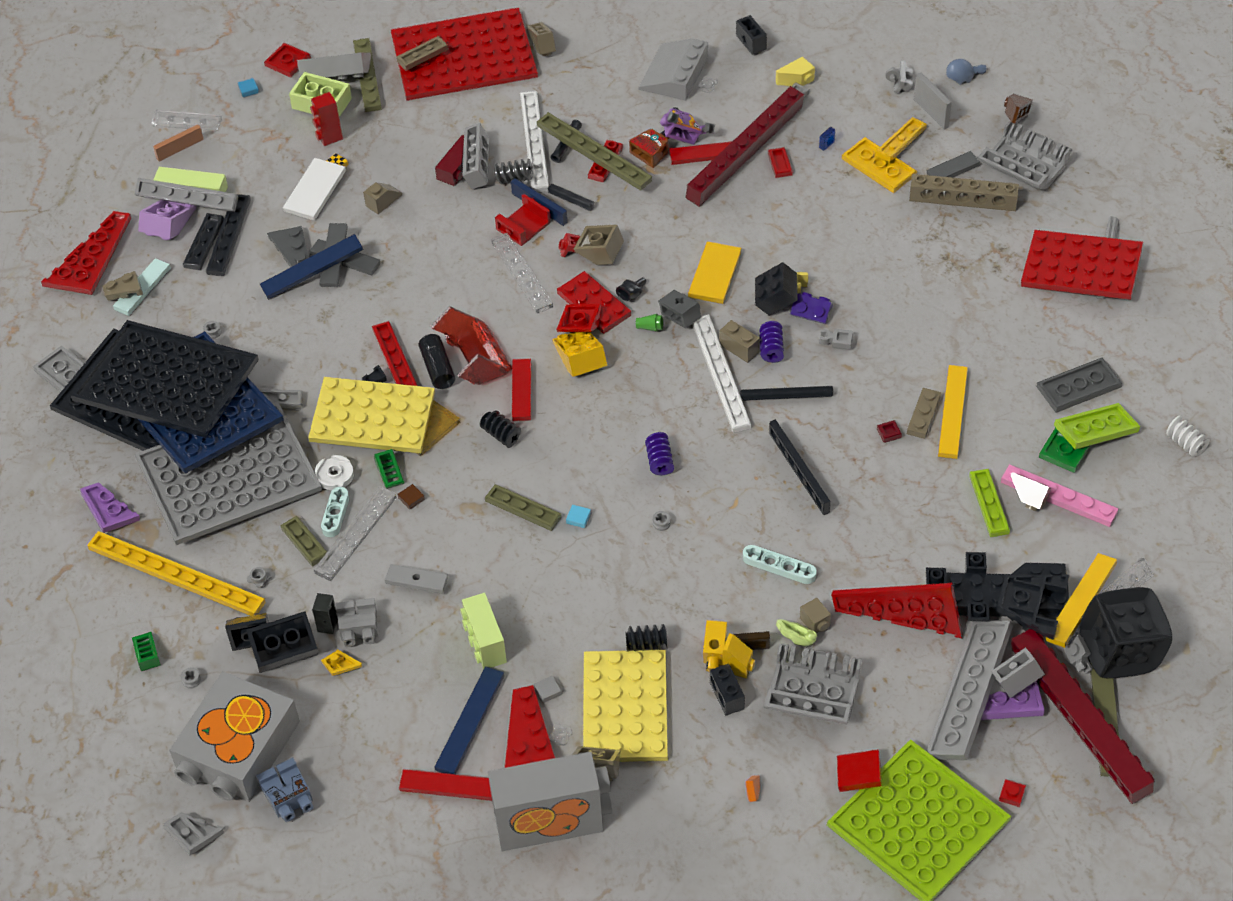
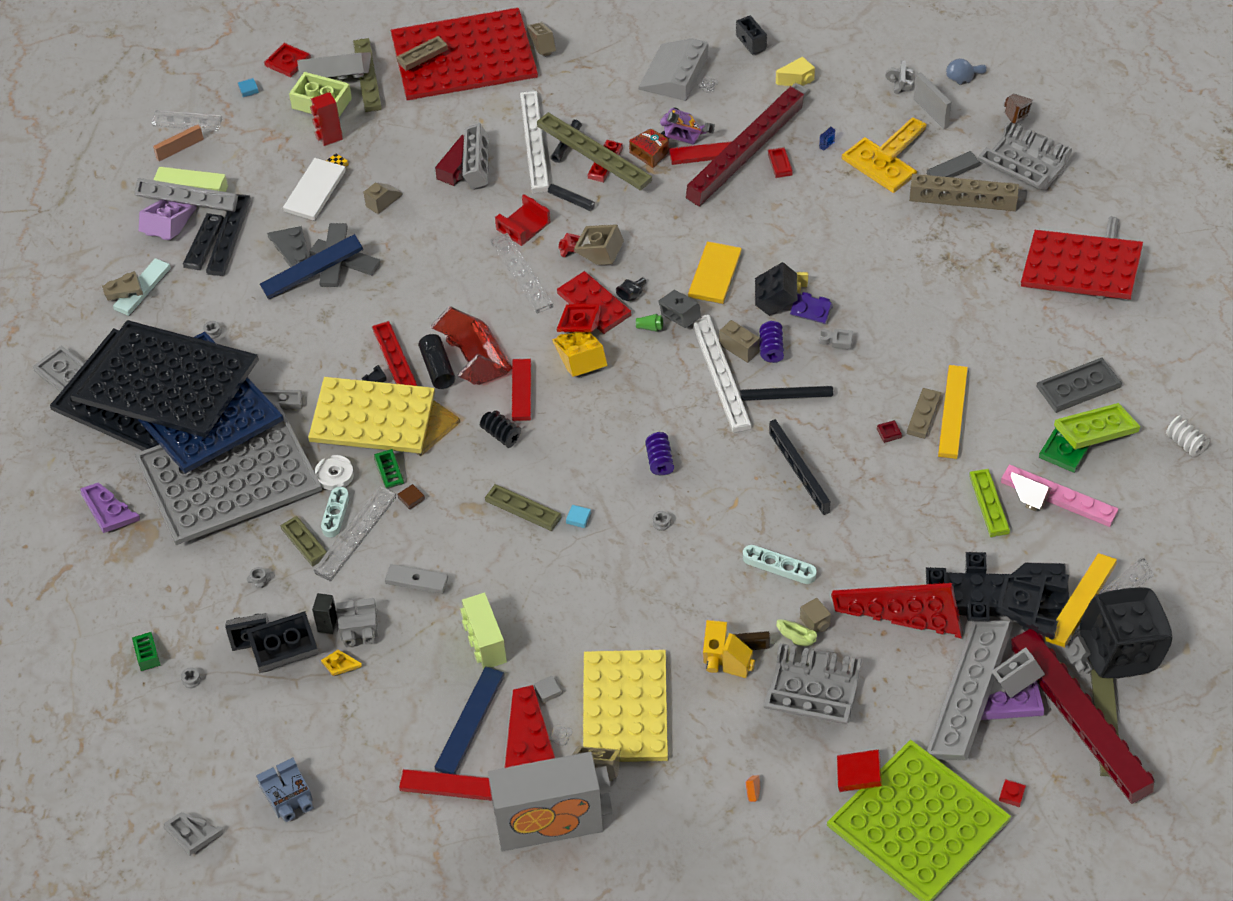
red wing [41,211,131,295] -> none
yellow plate [87,531,266,616] -> none
light grey brick [169,671,300,802] -> none
dark grey piece [494,158,533,185] -> none
dark blue tile [511,179,568,226] -> none
black piece [625,624,668,652] -> none
black brick [710,663,745,716] -> none

